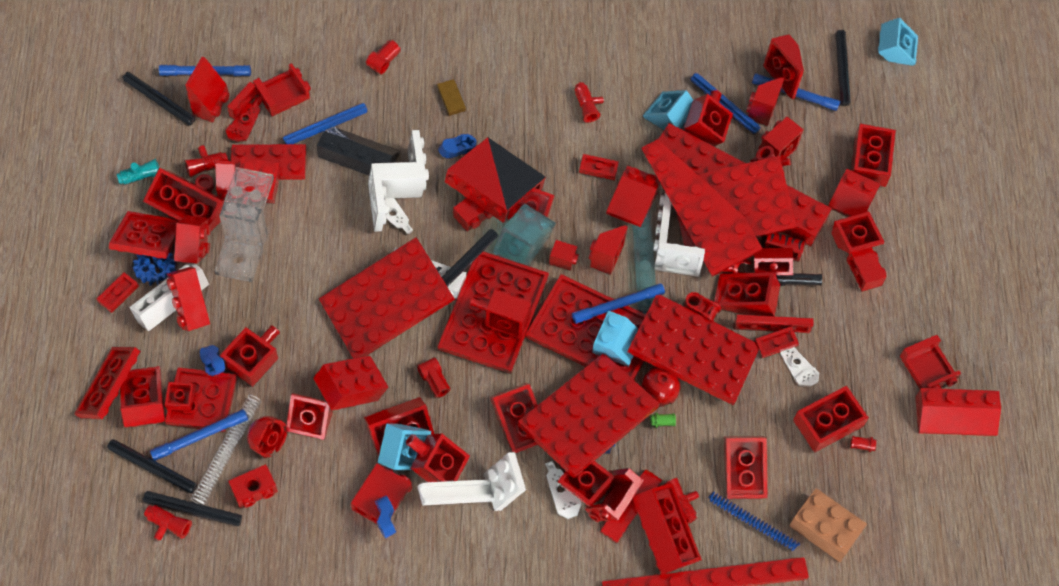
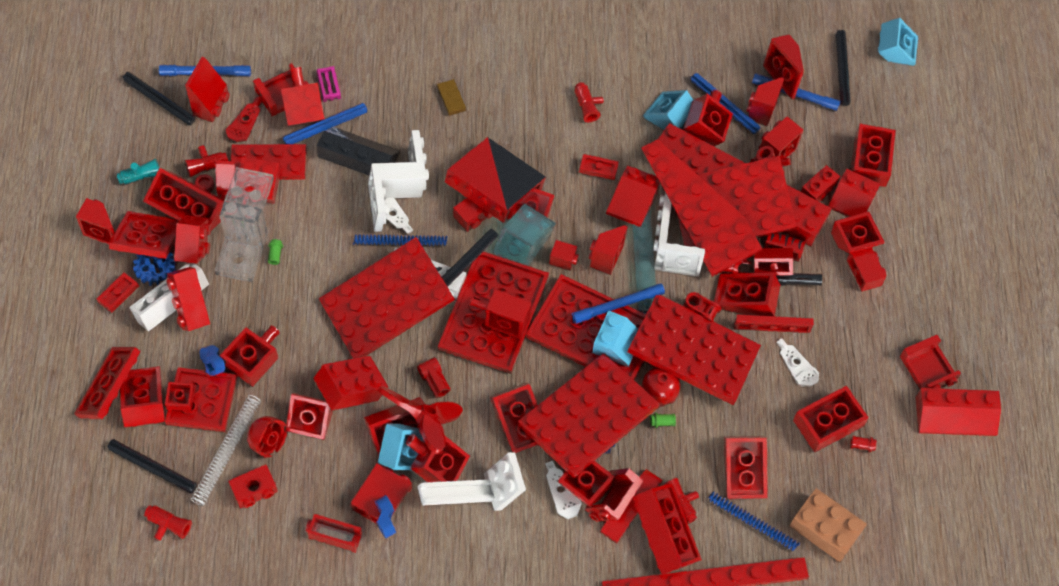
black axle [143,491,242,526] -> none
blue piece [150,409,249,461] -> none
red tile [227,82,257,119] -> none
red piece [366,40,401,74] -> none
blue piece [438,134,477,158] -> none
red plate [755,326,799,358] -> none
none -> red slope [76,198,115,244]
none -> bright green pin [268,239,283,265]
none -> red brick [281,67,324,126]
none -> red window [305,514,362,553]
none -> dark pink tile [316,66,341,102]
none -> blue piece [353,234,447,246]
none -> red piece [378,386,463,454]
none -> red brick [801,165,840,202]

